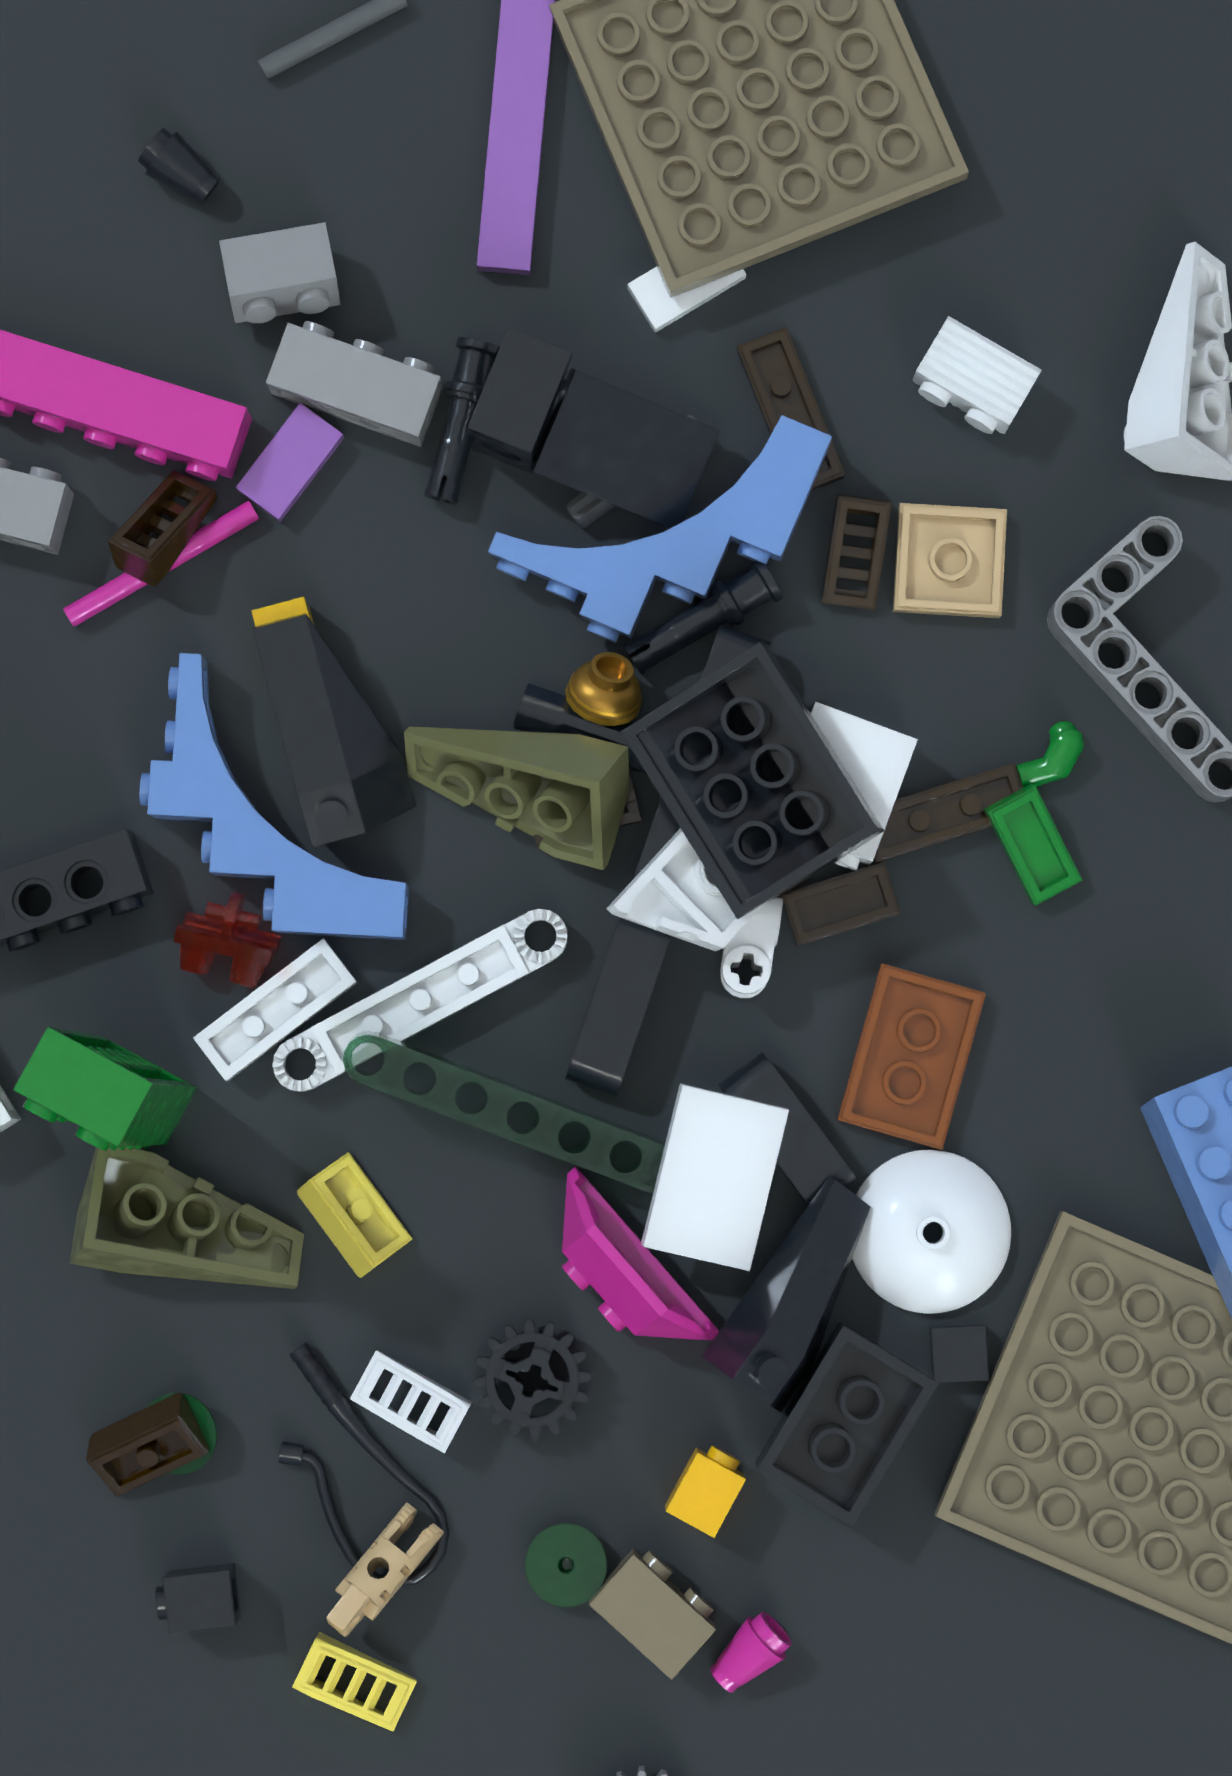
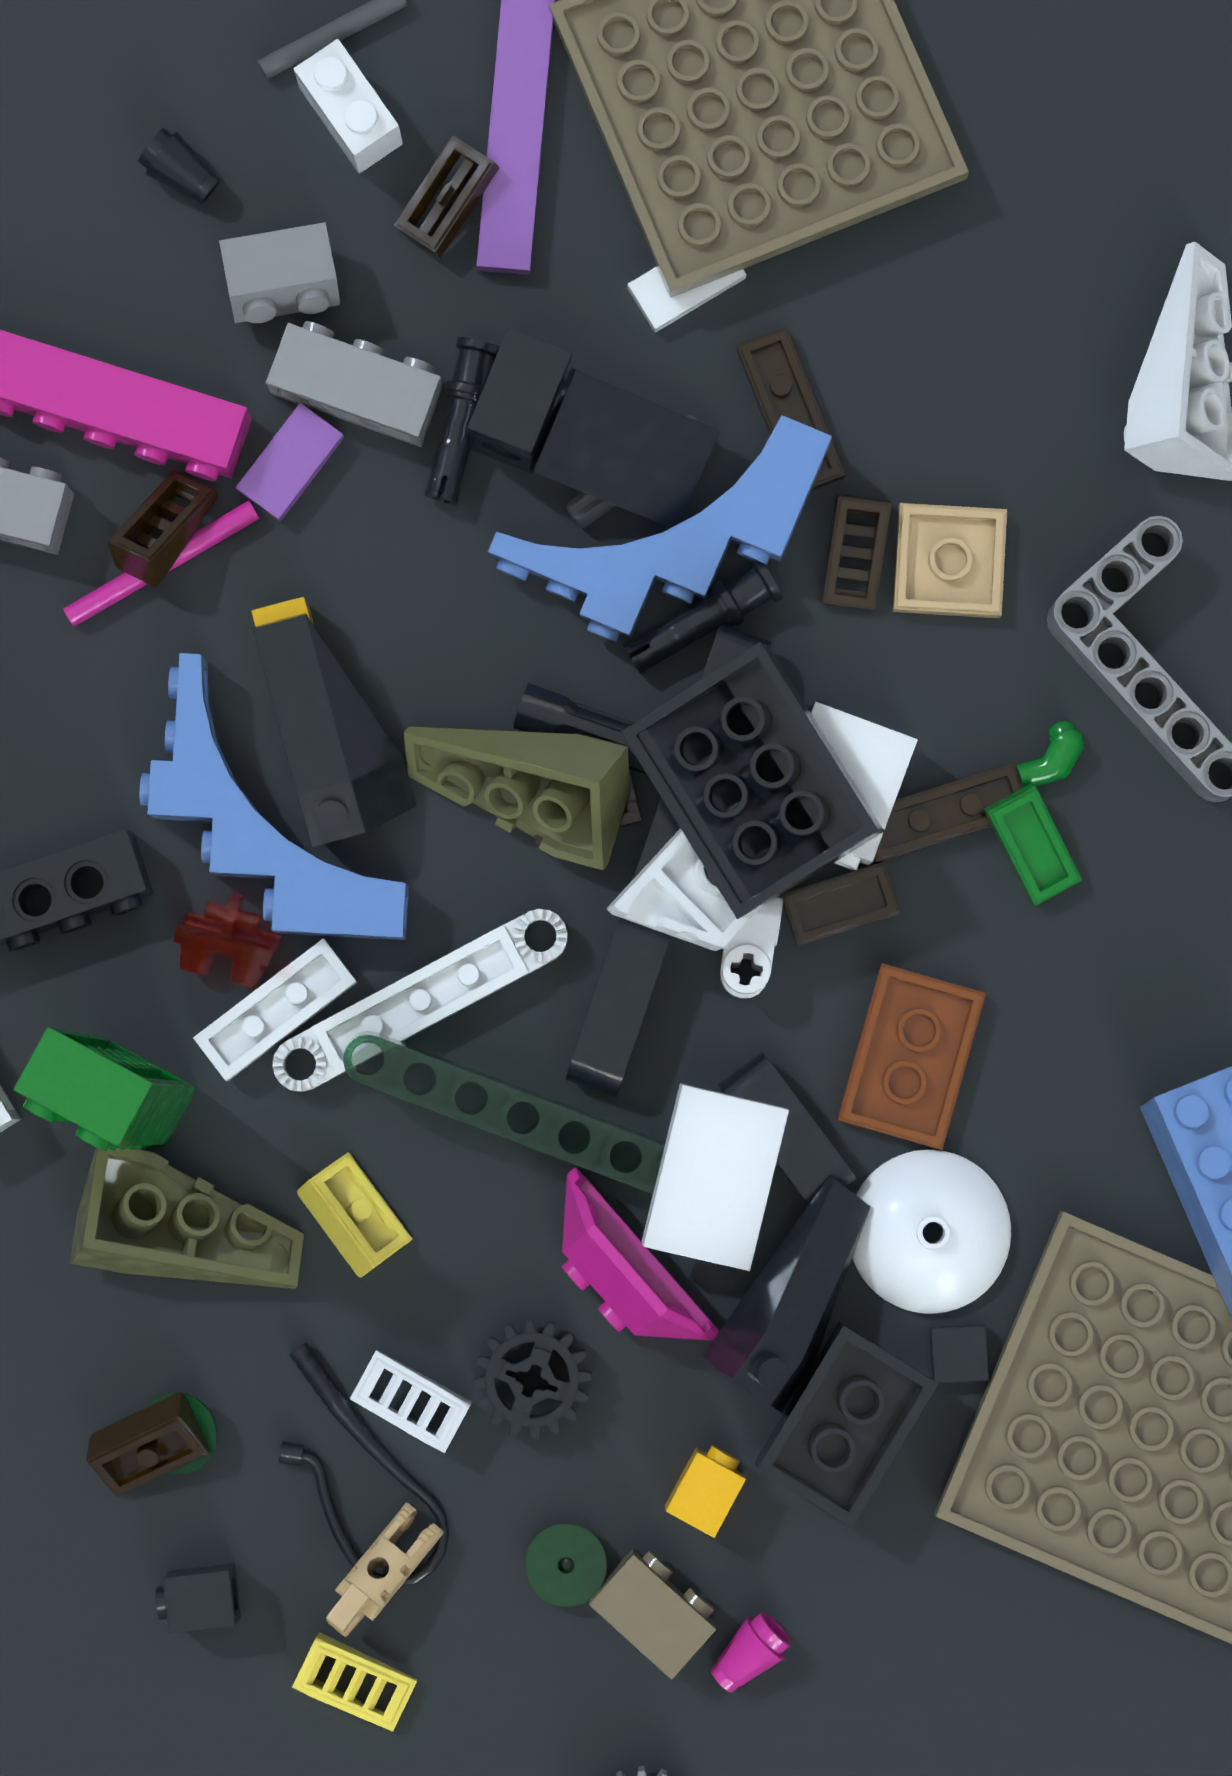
pearl gold piece [565,652,642,726] -> none
white brick [912,316,1042,434] -> none
none -> white brick [293,39,403,174]
none -> dark brown tile [394,136,500,257]

